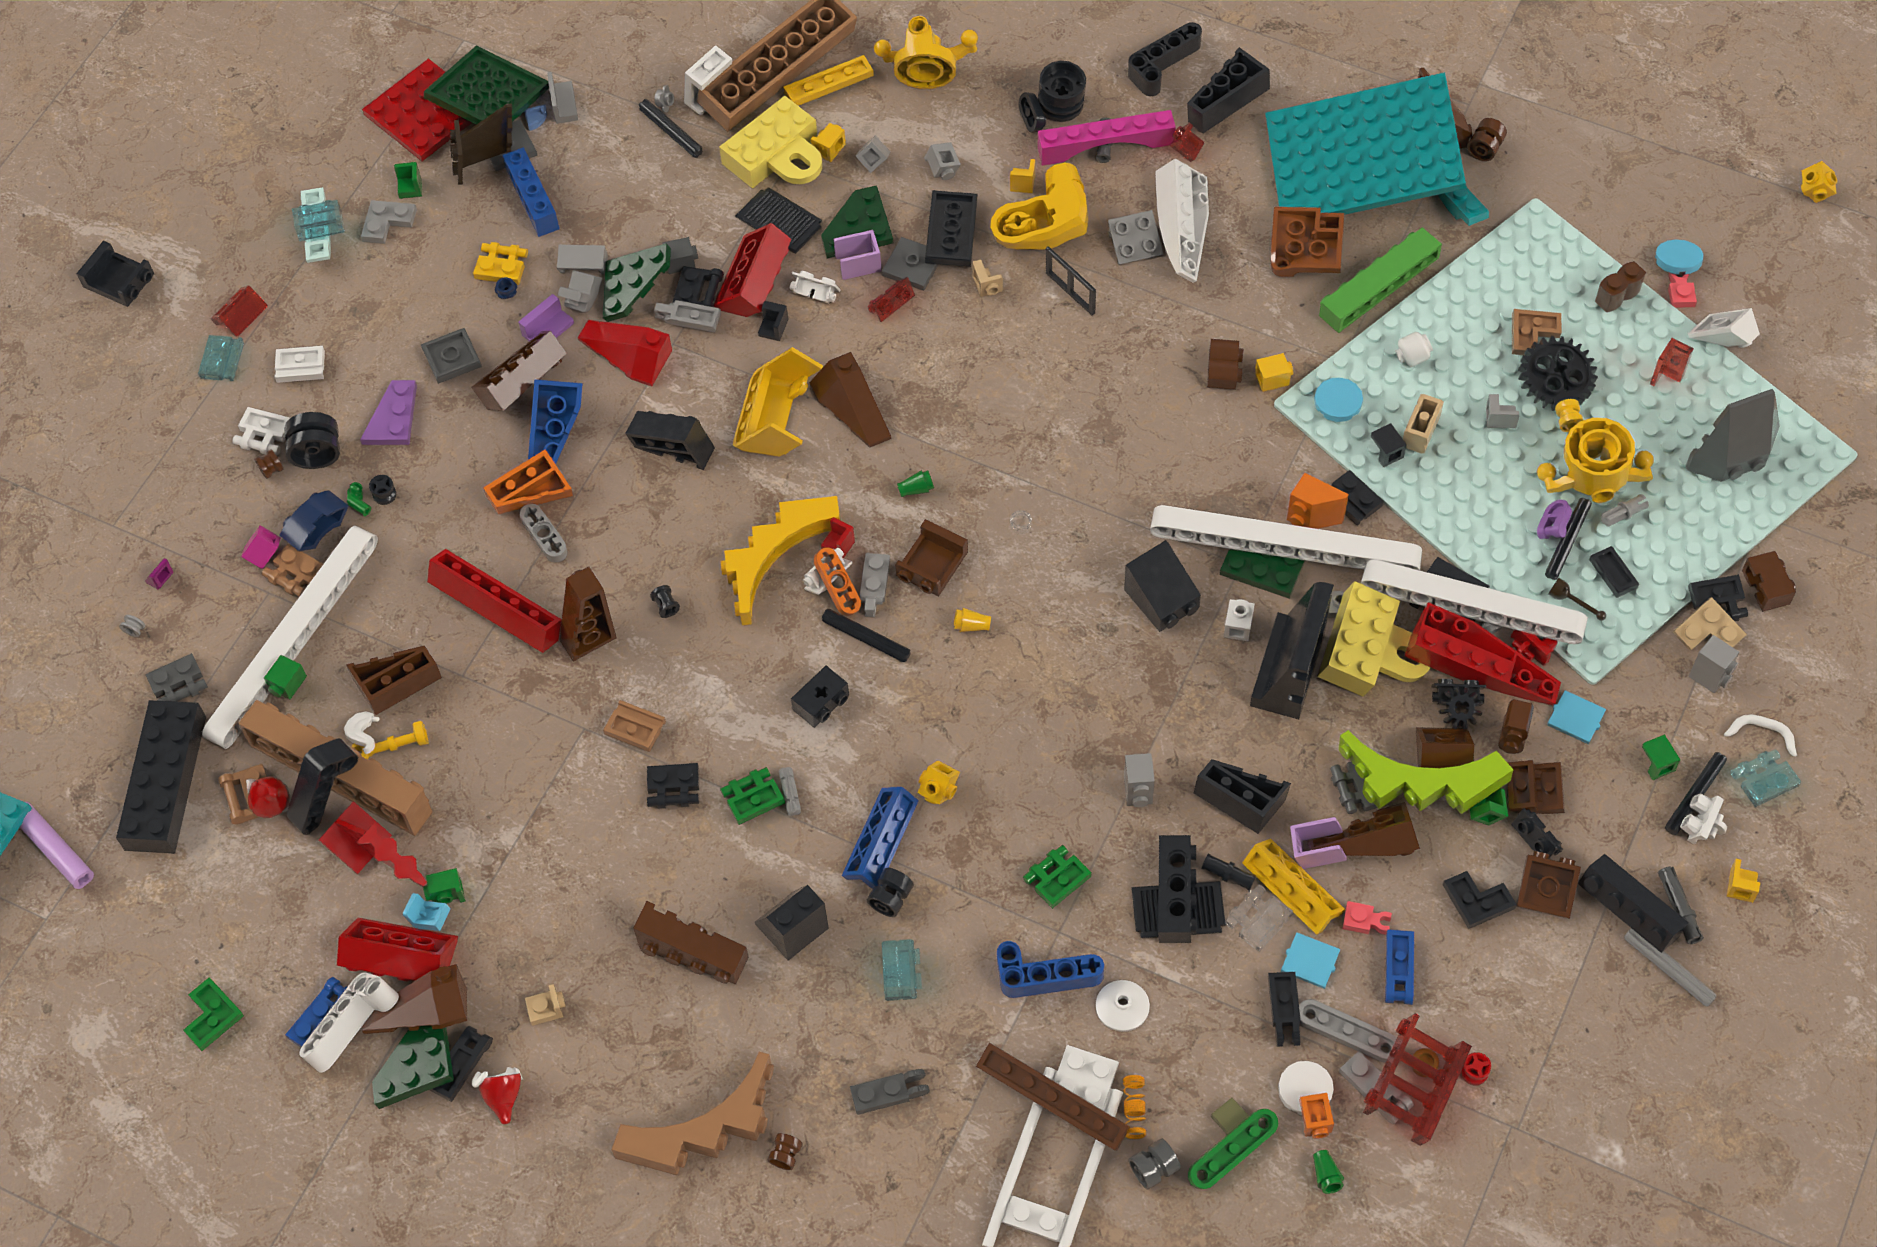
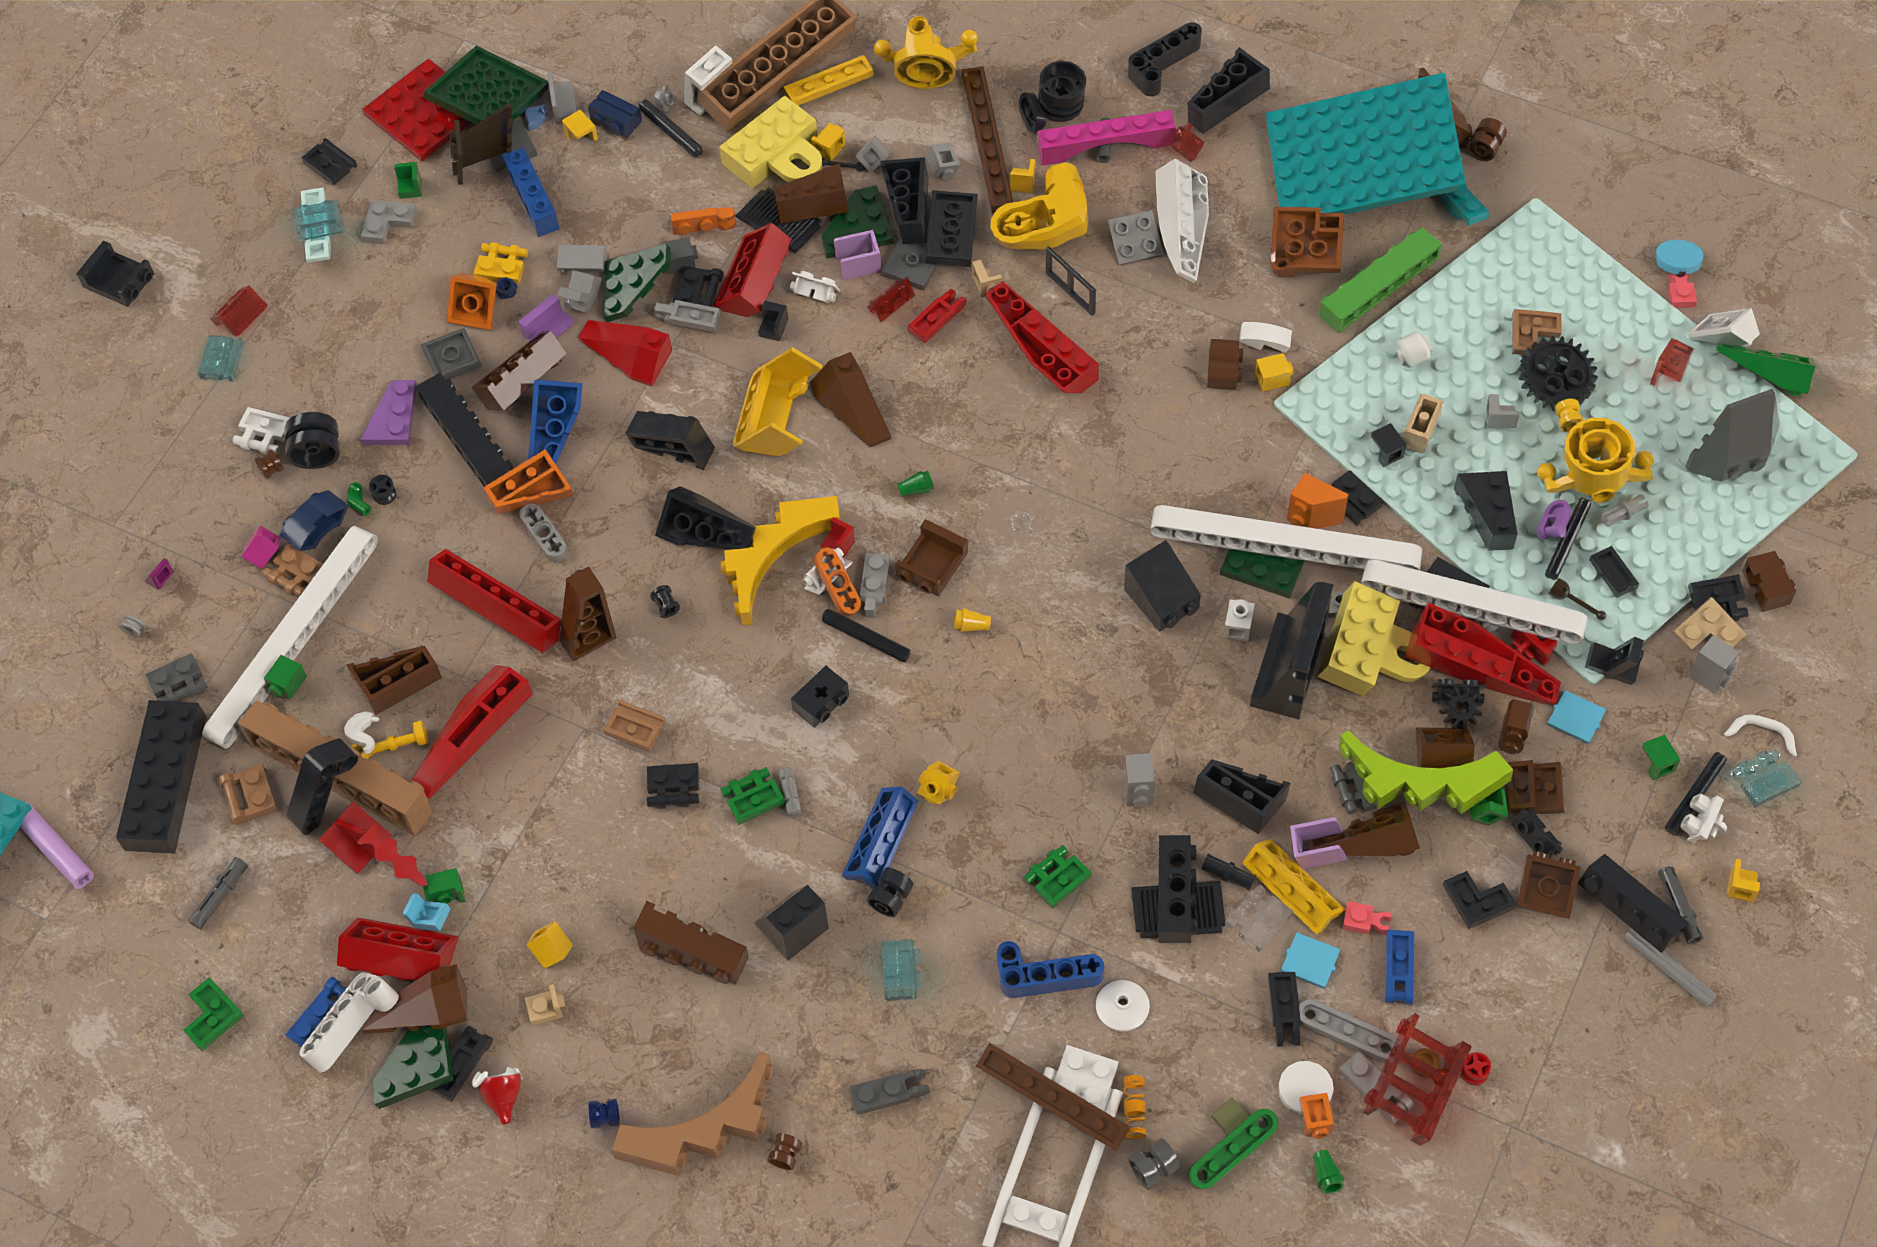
red hat [246,776,291,818] -> none
white plate [275,346,325,383] -> none
medium azure tile [1314,378,1363,422] -> none
reddish brown brick [1595,261,1646,312] -> none
yellow brick [1801,161,1837,203] -> none
none -> dark grey pin [187,857,249,930]
none -> black plate [301,138,357,186]
none -> red wedge [410,665,533,799]
none -> black brick [416,372,514,487]
none -> orange slope [446,273,497,330]
none -> yellow panel [526,921,573,968]
none -> yellow panel [562,109,598,141]
none -> dark blue brick [588,90,642,138]
none -> clear blue wheel [588,1098,620,1129]
none -> black wedge [655,486,756,550]
none -> orange hinge [671,207,736,235]
none -> reddish brown wedge [774,163,848,224]
none -> black hinge [822,158,865,172]
none -> black wedge [880,157,929,244]
none -> red hinge [907,289,967,343]
none -> reddish brown tile [962,66,1013,213]
none -> red wedge [985,281,1099,394]
none -> white slope [1239,322,1292,353]
none -> black wedge [1454,471,1518,551]
none -> black bracket [1585,637,1644,685]
none -> green wedge [1716,343,1815,396]

